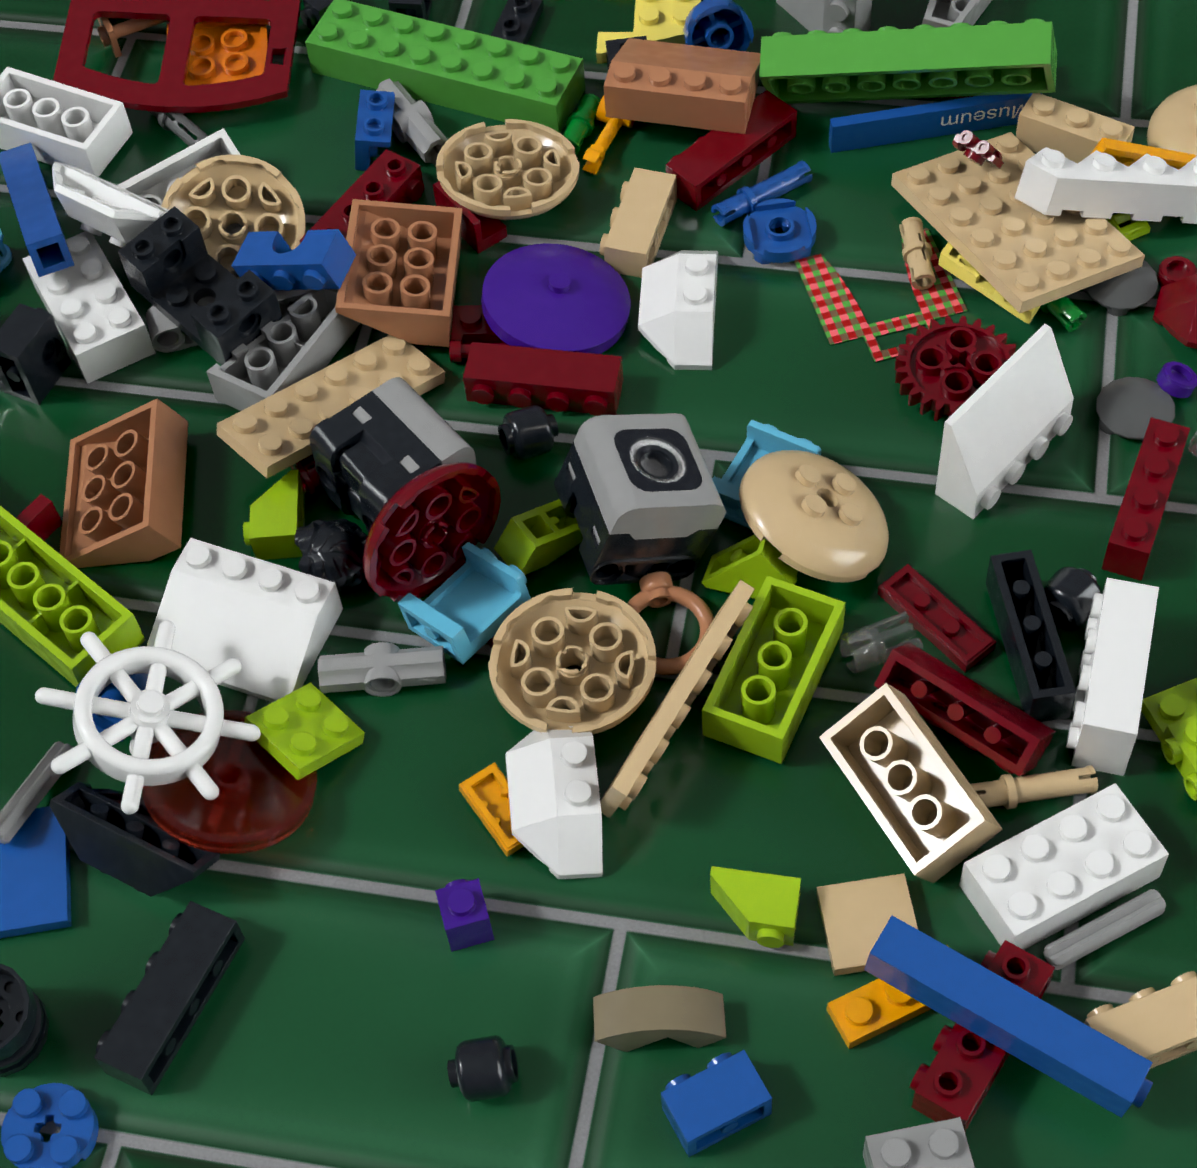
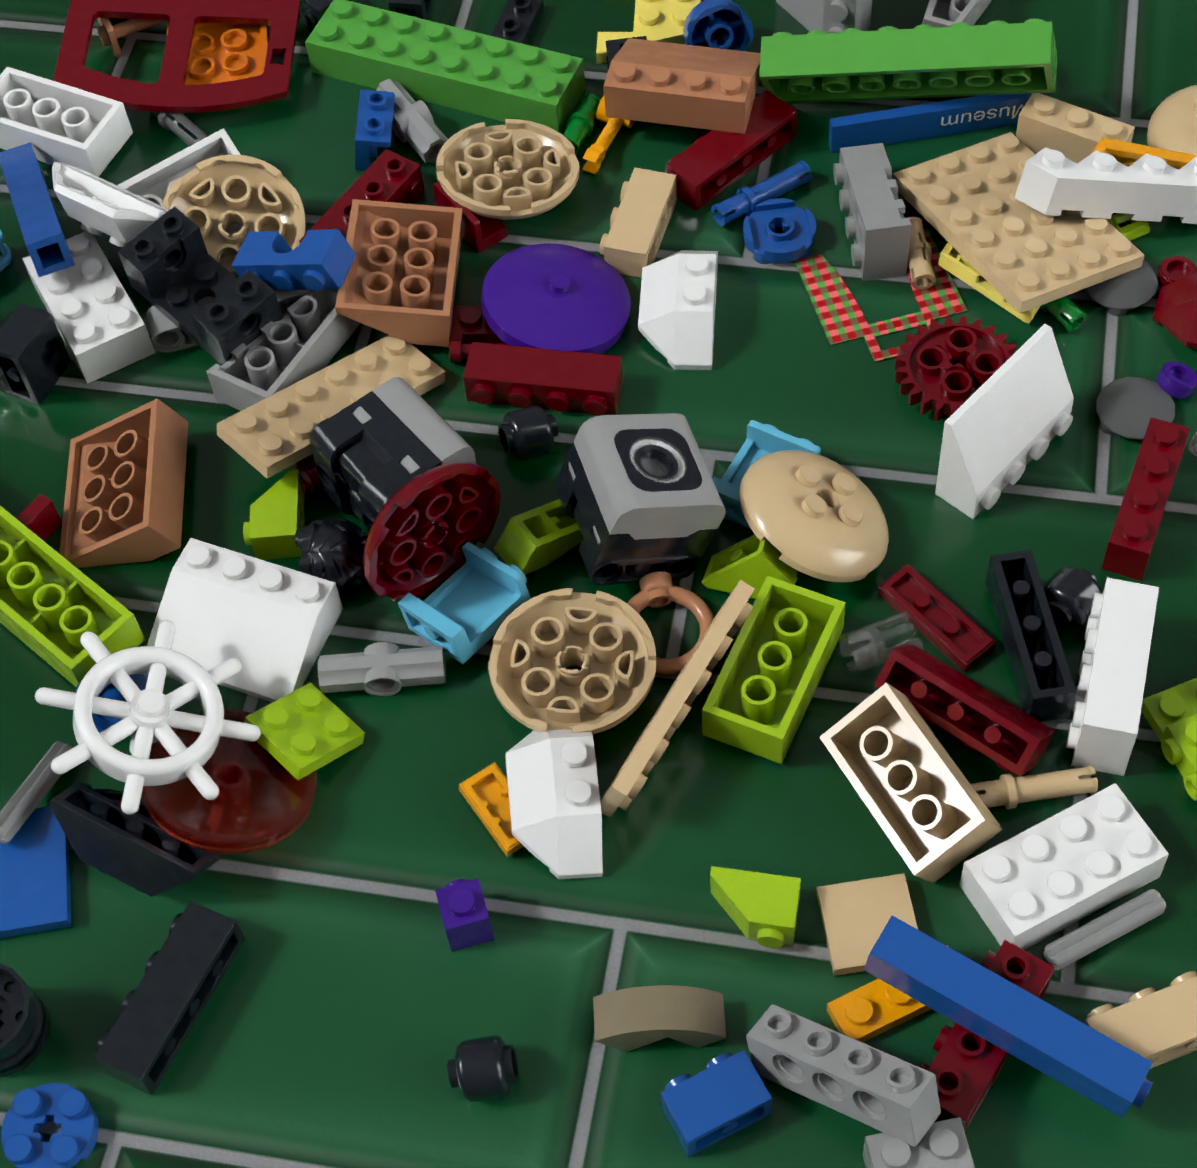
dark red piece [952,130,1004,169] -> none
none -> light grey brick [746,1004,941,1147]
none -> light grey wedge [833,143,911,280]

